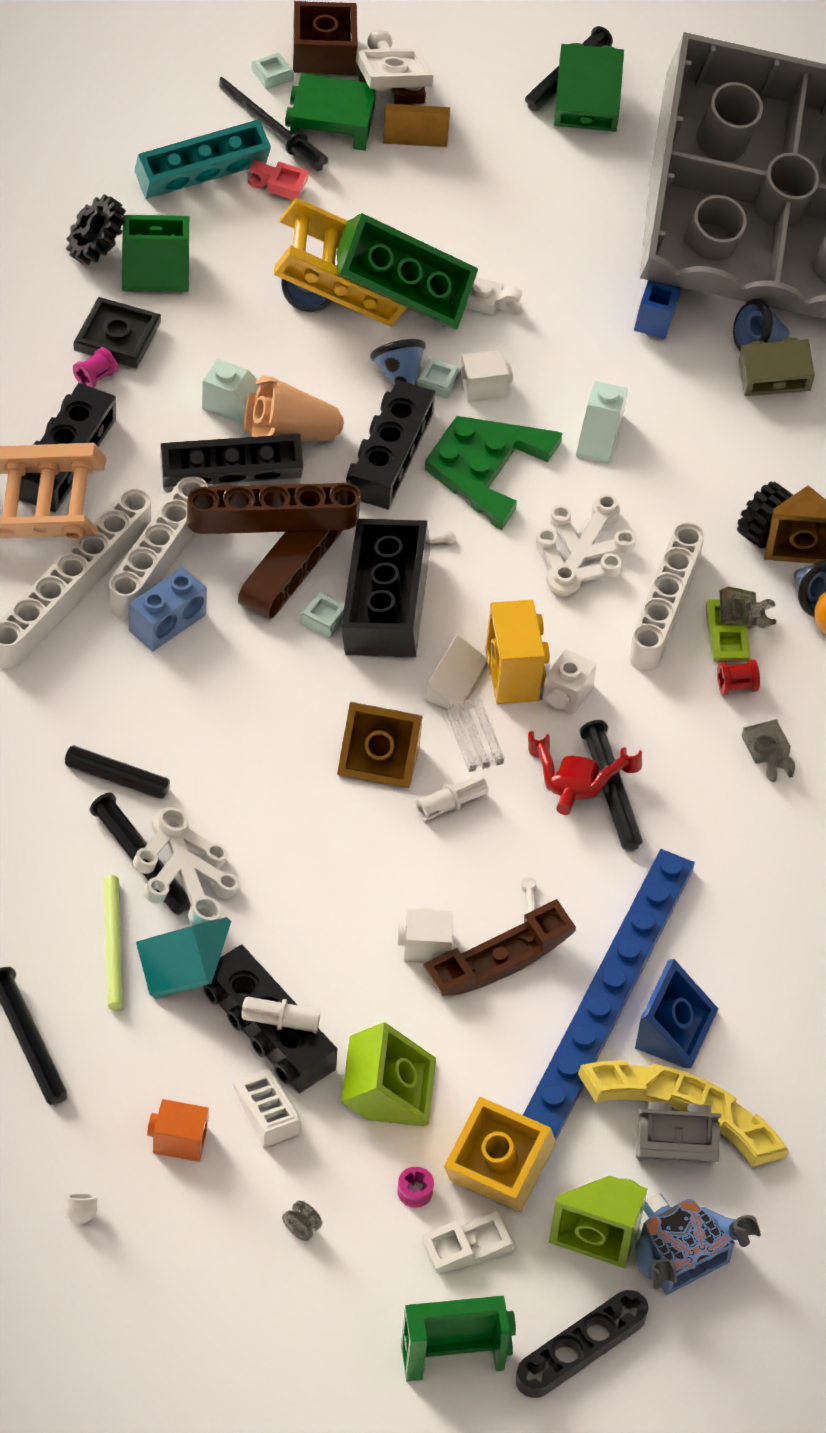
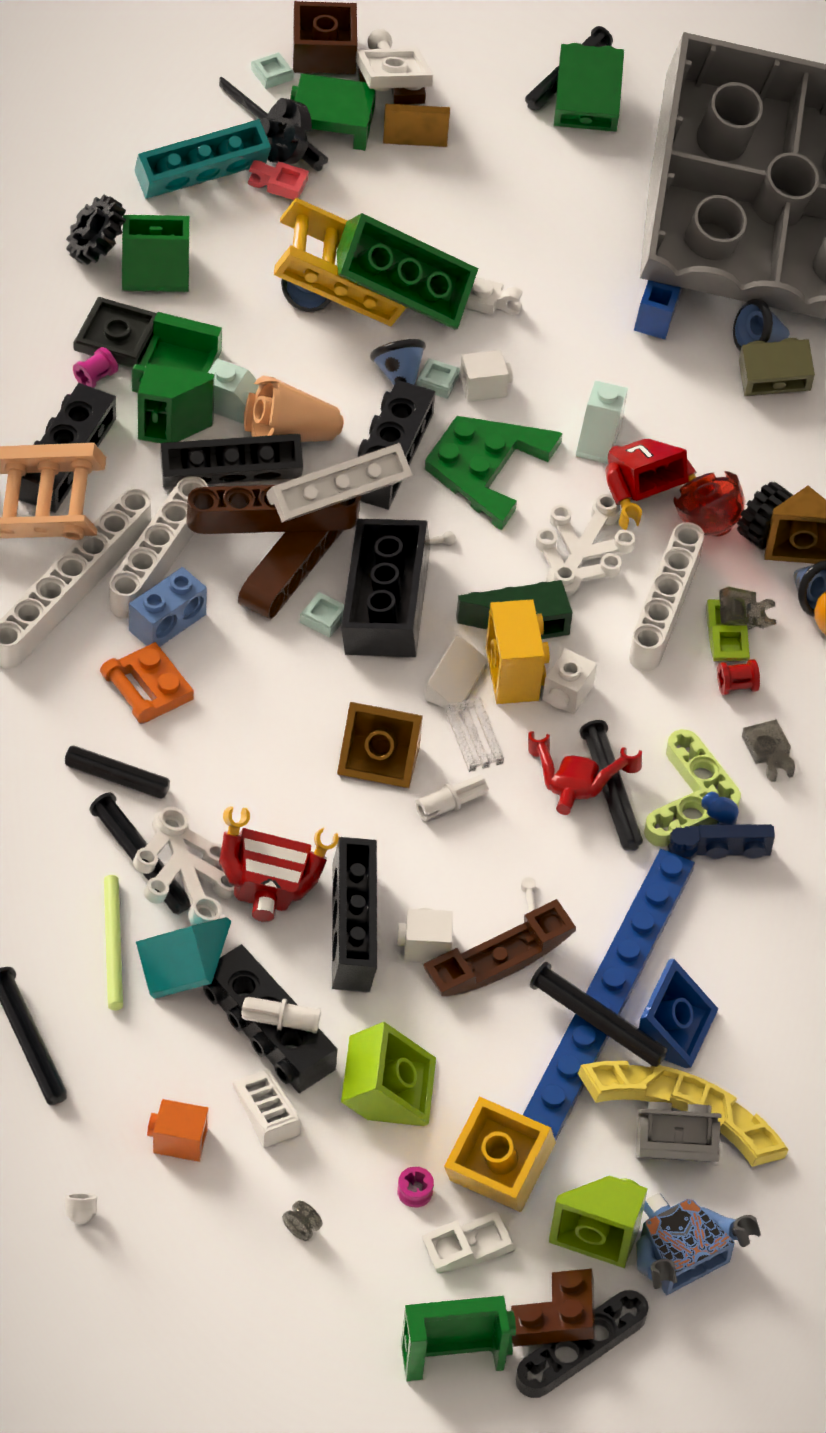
none -> orange plate [100,642,194,723]
none -> green panel [132,312,222,393]
none -> green slope [138,363,215,443]
none -> red torso [219,806,339,922]
none -> black plate [261,98,312,165]
none -> white hinge [267,443,413,523]
none -> black brick [332,837,377,992]
none -> dark green slope [456,580,573,639]
none -> reddish brown plate [511,1268,595,1347]
none -> black axle [530,962,667,1067]
none -> red torso [605,439,711,530]
none -> yellowish green beam [644,729,741,847]
none -> dark blue hinge [667,824,775,860]
none -> clear red cylinder [673,471,746,537]
none -> blue arm [701,792,739,825]

